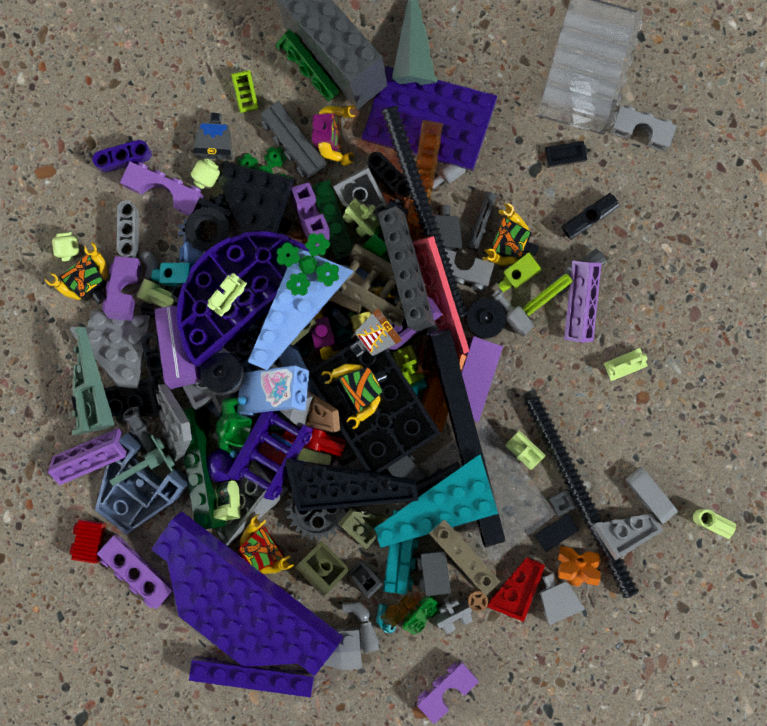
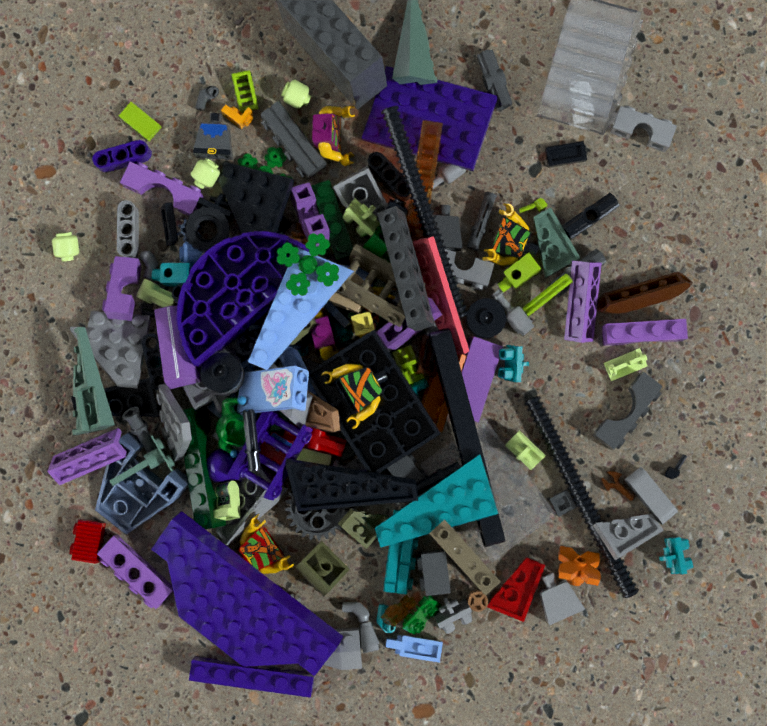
torso [45,242,108,304] -> none
yellowish green hinge [207,273,247,317] -> none
green wing [275,29,340,102] -> none
dark grey slope [347,559,383,599] -> none
torso [350,309,403,357] -> none
medium lavender arch [417,661,479,724] -> none
black tile [534,513,579,552] -> none
yellowish green piece [693,508,736,539] -> none
none -> lime tile [119,102,162,142]
none -> black tile [160,202,178,246]
none -> dark grey arm [195,86,219,111]
none -> light orange bracket [221,104,253,130]
none -> black axle [243,409,261,471]
none -> yellowish green head [281,80,311,109]
none -> light blue hinge [385,635,443,663]
none -> dark grey piece [477,49,513,111]
none -> teal hips [498,345,529,383]
none -> lime hand [519,198,547,213]
none -> sand green wing [533,207,580,278]
none -> dark grey arch [592,372,663,450]
none -> reddish brown brick [597,271,693,314]
none -> reddish brown bar [601,471,635,501]
none -> medium lavender arch [602,319,688,346]
none -> teal hips [659,537,693,575]
none -> black hand [665,454,687,479]

